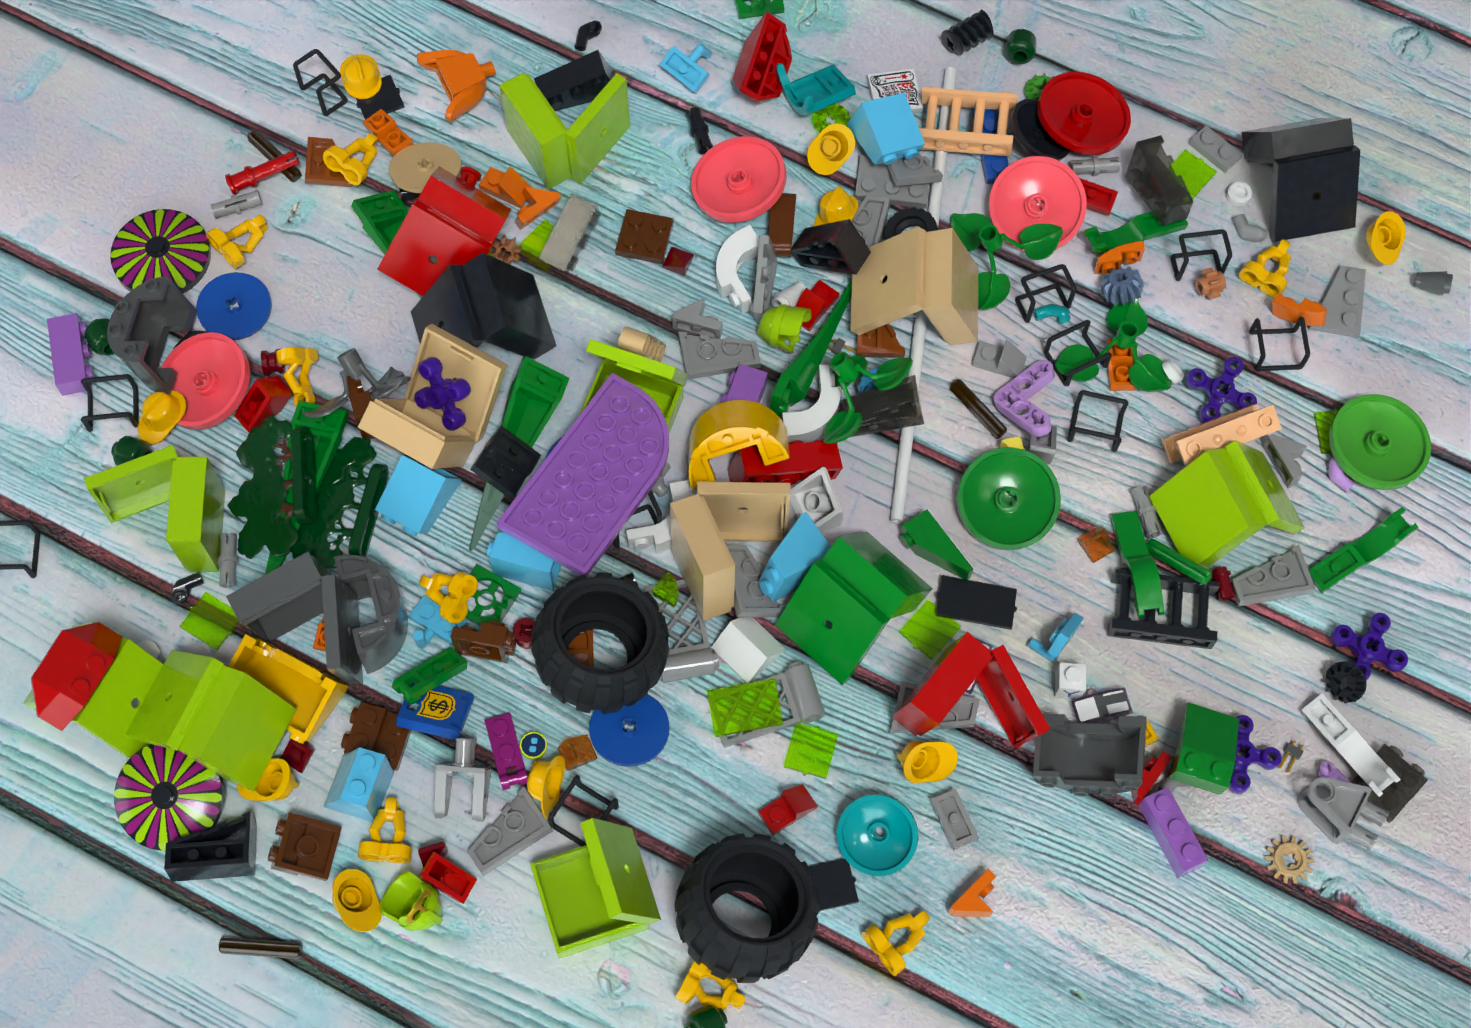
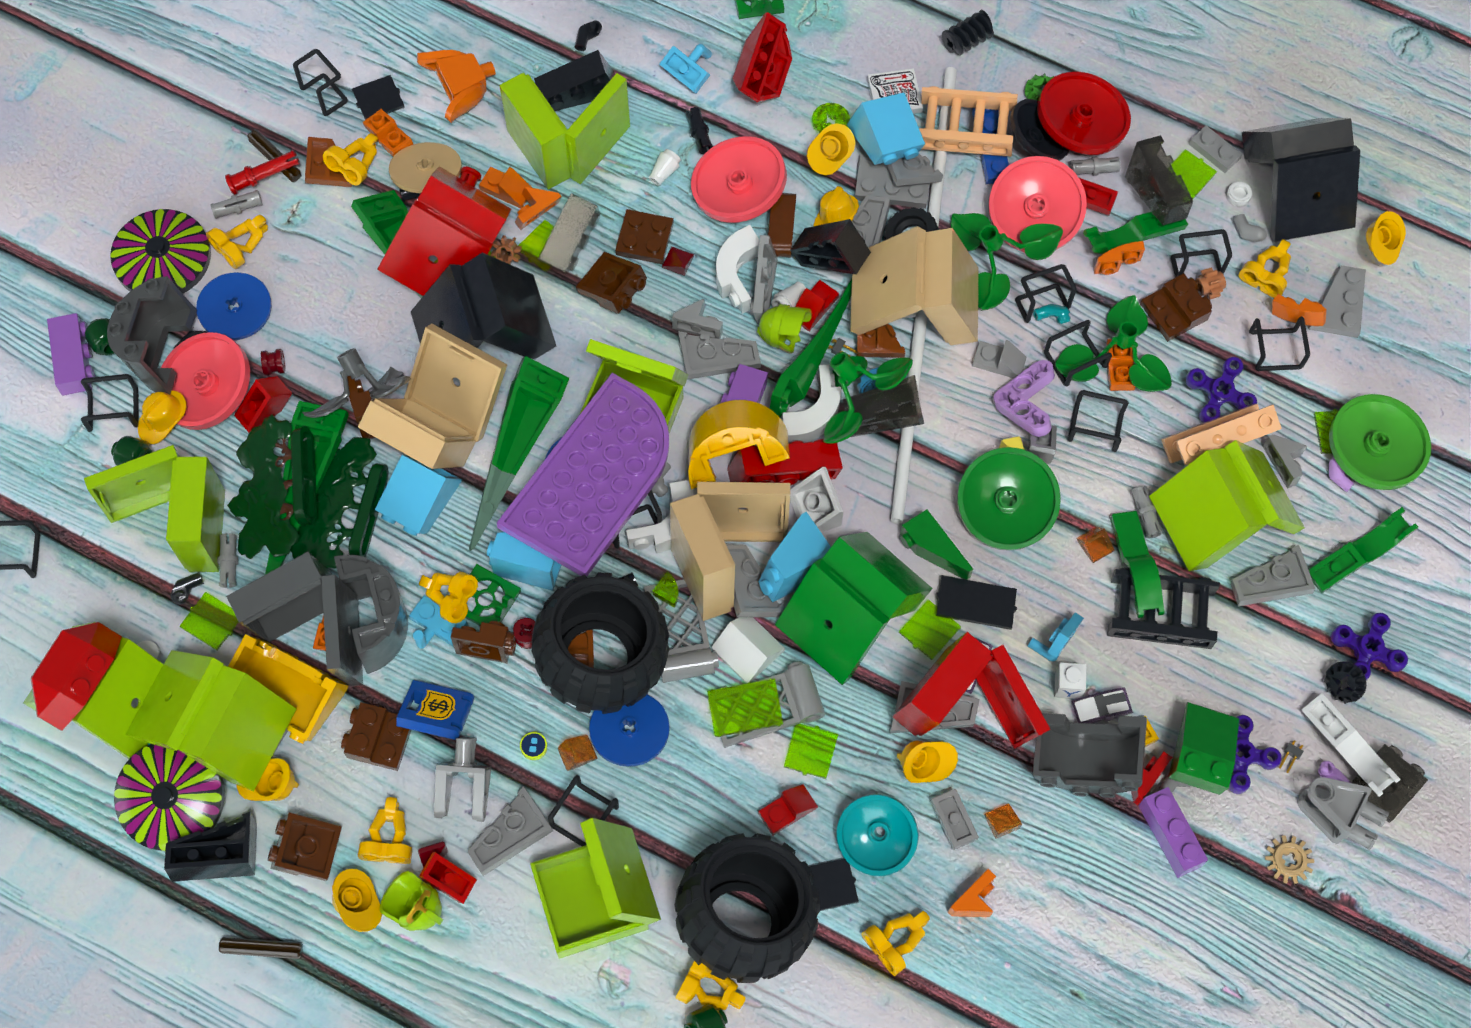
yellow piece [276,347,319,407] -> none
dark red slope [280,739,315,773] -> none
medium azure slope [324,747,394,822] -> none
yellow piece [340,54,382,99] -> none
green plate [392,647,467,704] -> none
dark purple gear [414,357,471,431] -> none
black slope [470,425,541,499] -> none
magenta plate [484,713,528,791] -> none
yellow piece [527,755,565,819] -> none
tan beam [618,326,666,362] -> none
teal piece [777,63,856,115] -> none
dark brown axle [950,379,1007,439] -> none
dark green head [1006,29,1037,64] -> none
sand blue gear [1101,266,1144,306] -> none
green axle [1146,539,1212,584] -> none
white tile [1162,359,1184,384] -> none
dark red pin [1211,566,1236,601] -> none
dark grey cone [1414,271,1453,295] -> none
none -> reddish brown plate [576,252,647,314]
none -> white cone [648,149,681,186]
none -> clear orange slope [984,803,1022,839]
none -> reddish brown plate [1140,273,1212,342]

